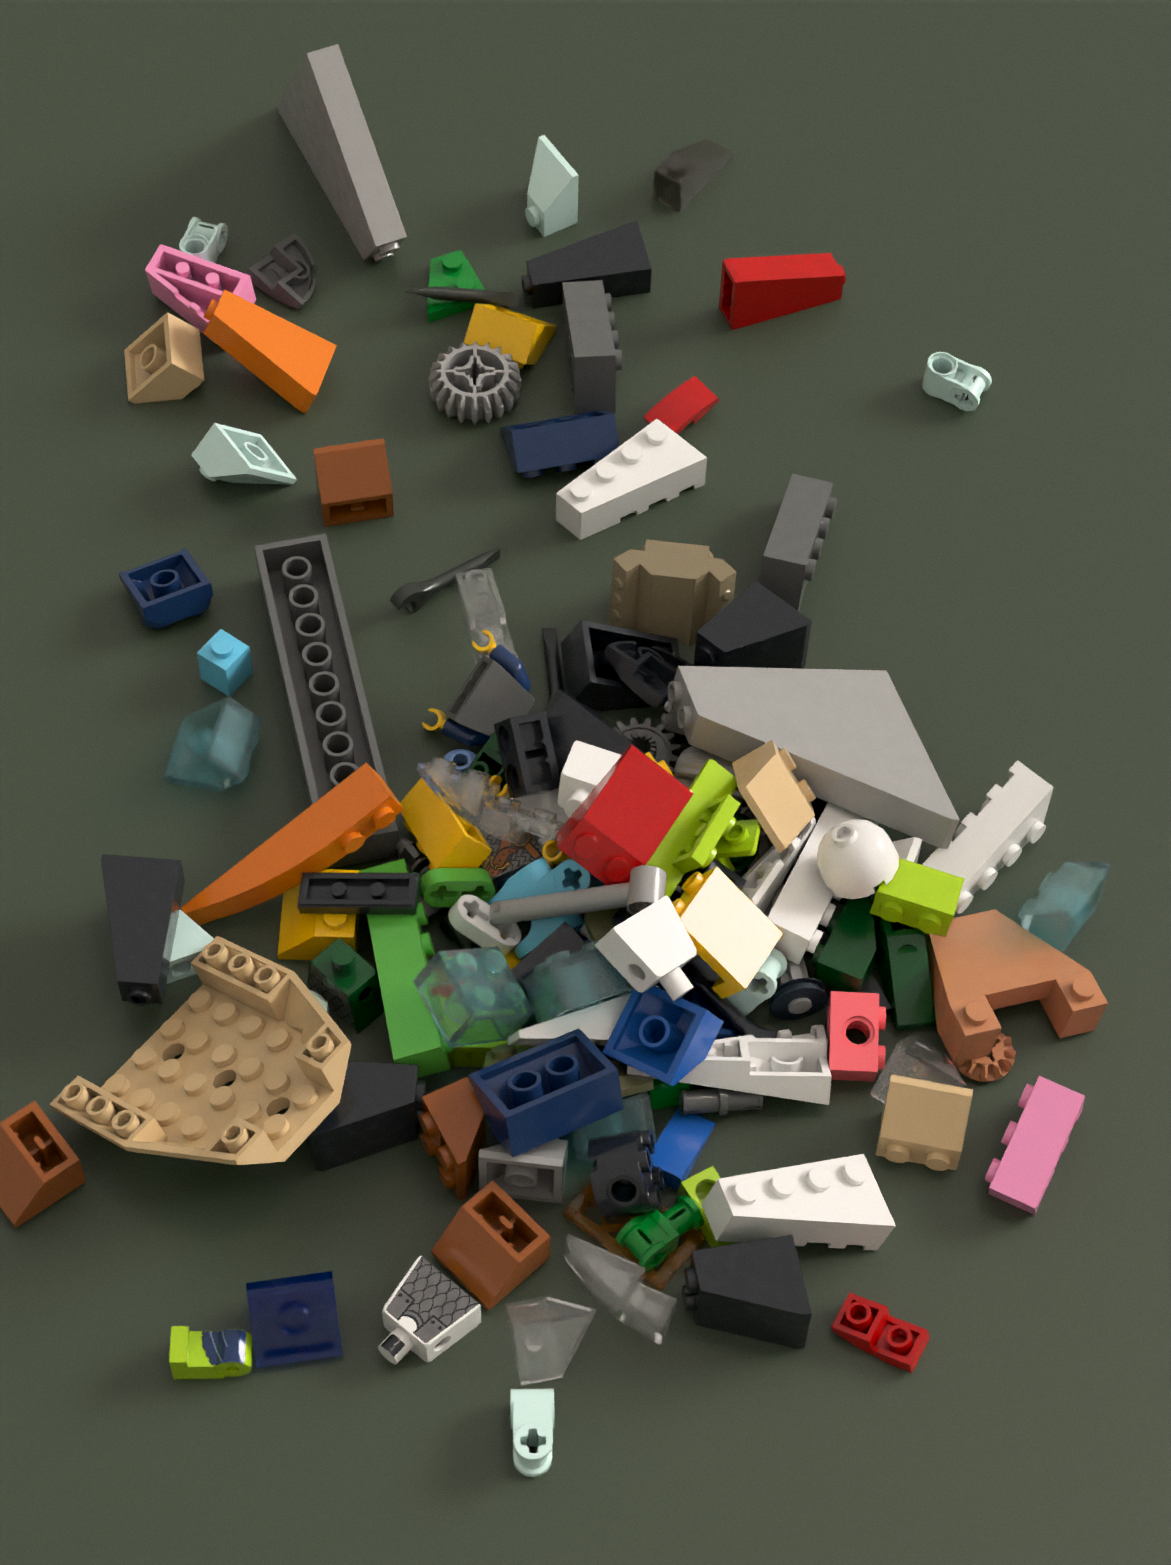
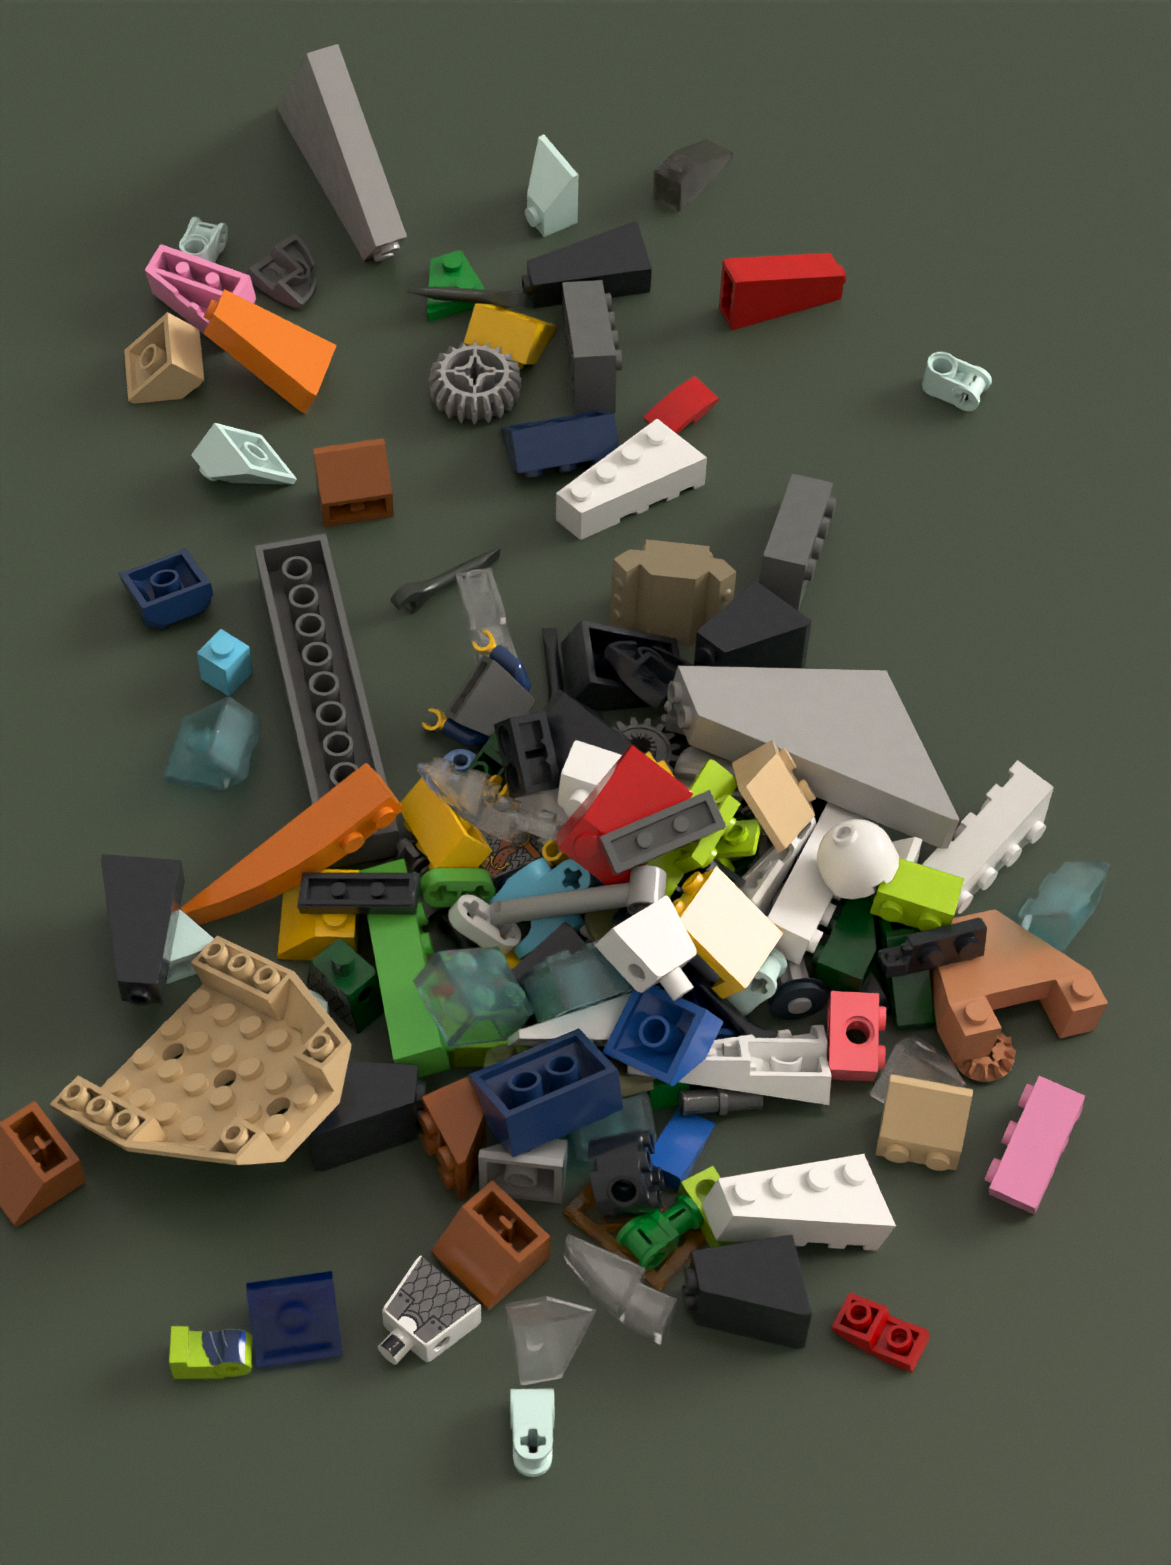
none -> dark grey plate [598,790,726,876]
none -> black hinge [877,917,987,978]

